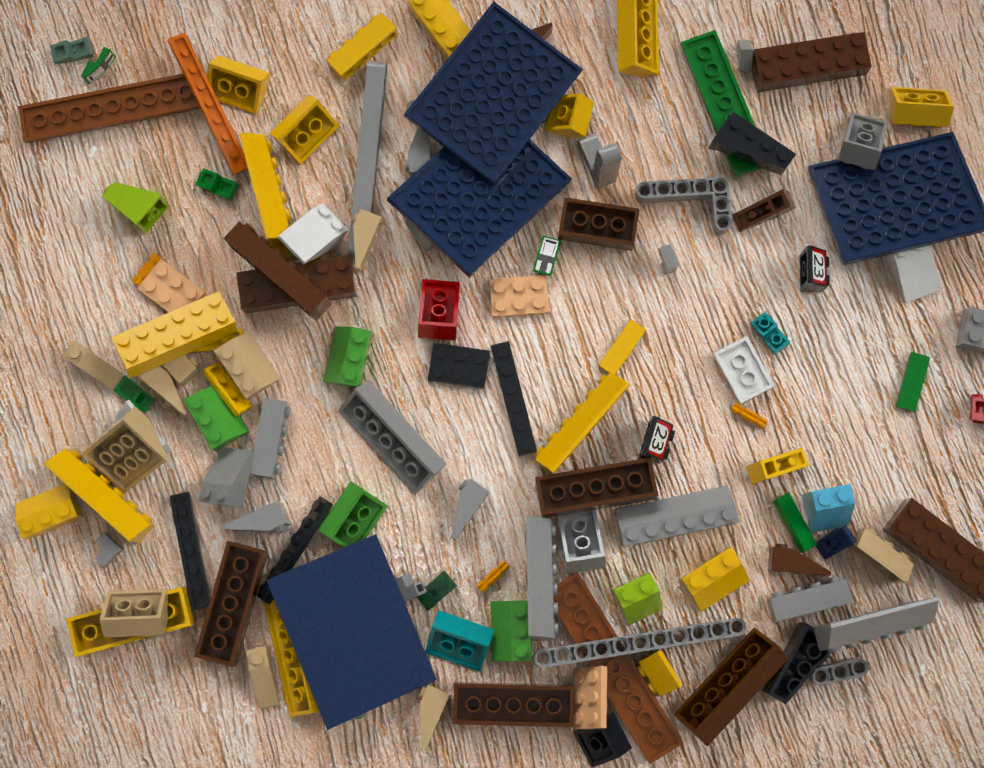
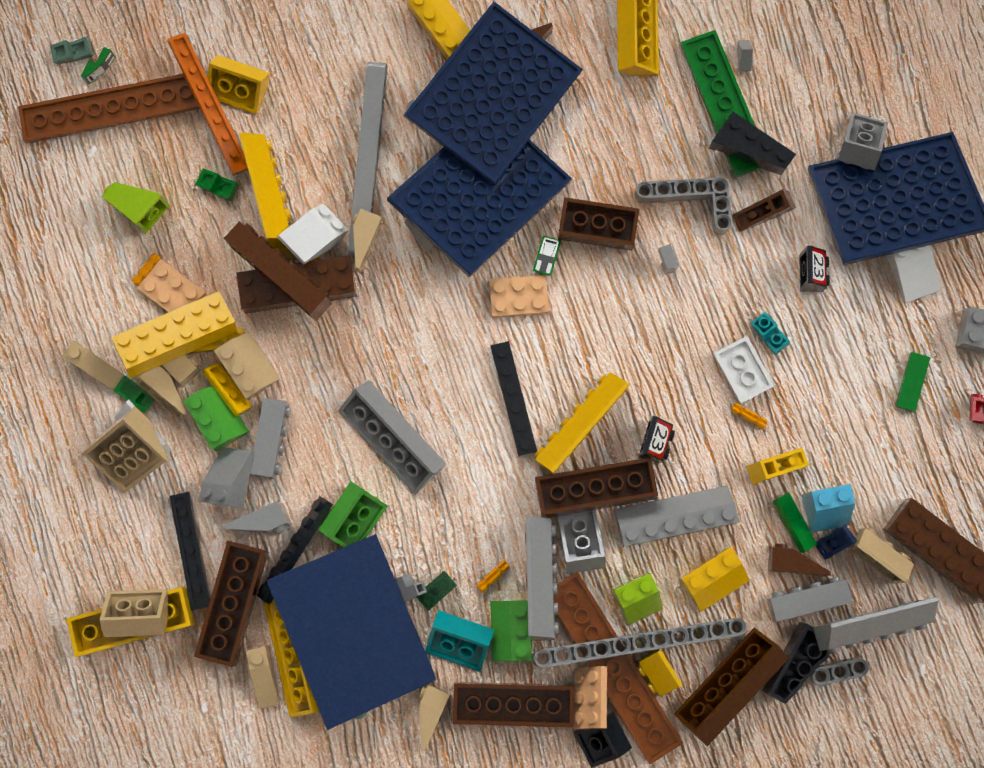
yellow slope [15,484,84,539] -> none
yellow slope [44,448,155,543] -> none
light grey piece [95,532,124,567] -> none
yellow slope [269,95,339,165] -> none
bright green slope [323,326,373,389] -> none
yellow brick [326,12,398,82] -> none
light grey slope [405,128,431,176] -> none
red slope [418,279,460,341] -> none
black plate [428,343,490,389] -> none
light grey slope [452,478,490,540] -> none
yellow slope [544,93,594,138] -> none
light grey beam [577,133,622,189] -> none
yellow tile [598,319,646,375] -> none
reddish brown brick [752,32,872,93] -> none
yellow slope [889,87,954,128] -> none

